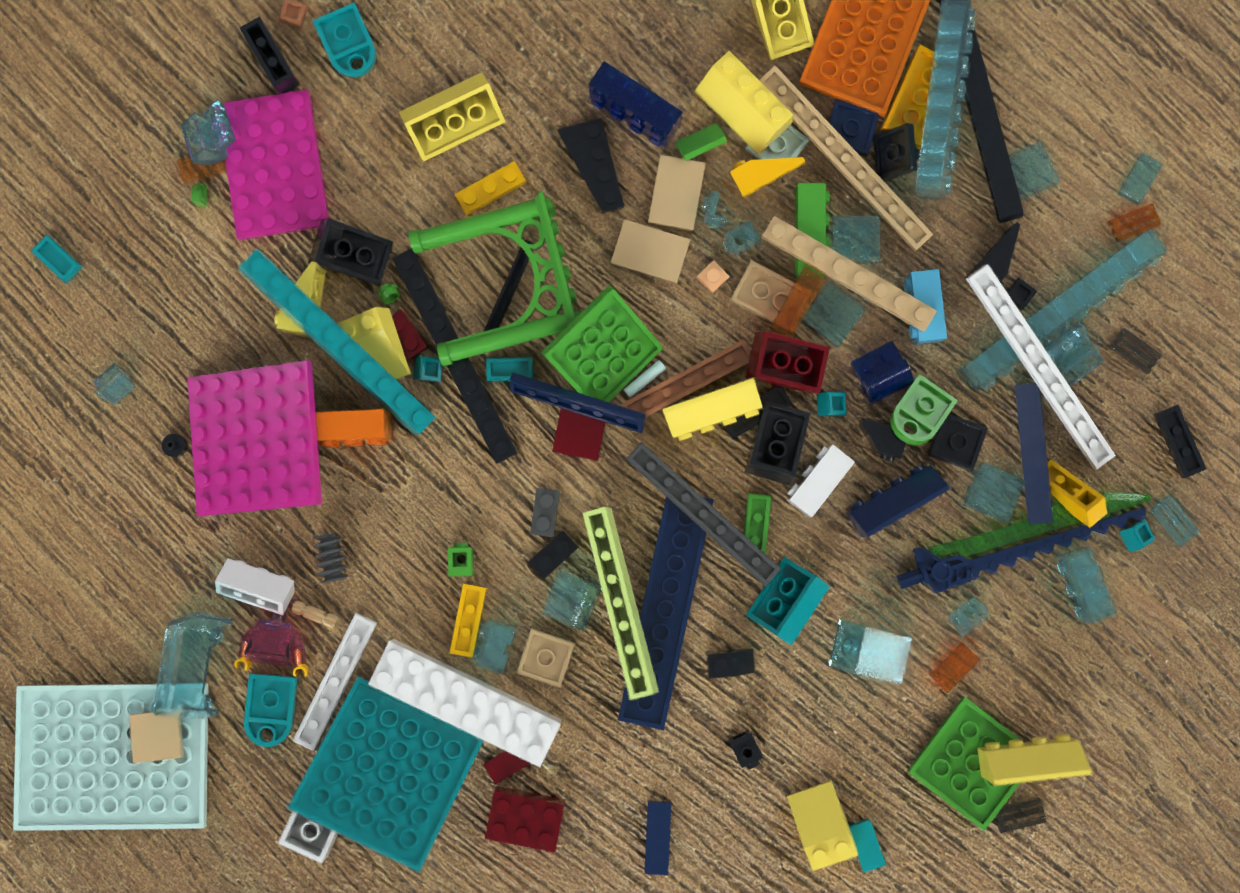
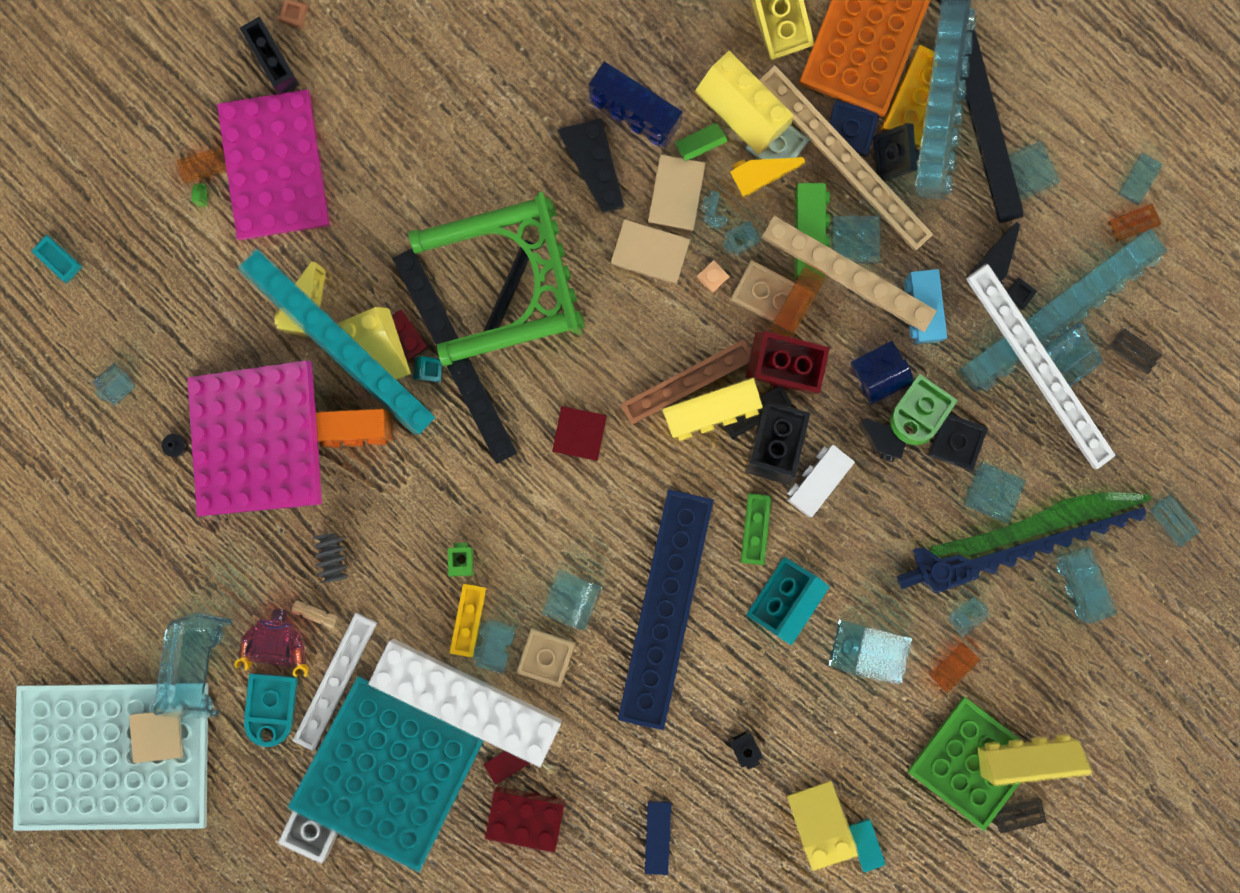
clear light blue brick [180,101,236,165] -> none
white brick [215,558,295,615] -> none
black slope [308,218,393,286] -> none
teal plate [313,2,376,78] -> none
bright green plate [377,283,400,305] -> none
light yellow slope [399,72,506,162] -> none
yellow plate [454,161,527,216] -> none
teal tile [486,357,533,382] -> none
dark blue tile [510,373,646,433] -> none
black plate [529,530,579,579] -> none
dark grey plate [530,488,560,537] -> none
bright green plate [541,285,663,402] -> none
yellowish green brick [583,507,659,700] -> none
light aqua piece [623,360,666,398] -> none
dark grey tile [626,442,781,586] -> none
black slope [706,649,755,678] -> none
clear light blue tile [801,283,866,347] -> none
teal slope [817,392,847,416] -> none
dark blue slope [846,464,951,537] -> none
dark blue tile [1015,383,1054,524] -> none
yellow slope [1048,460,1107,528] -> none
teal slope [1119,519,1155,552] -> none
black plate [1153,405,1207,478] -> none

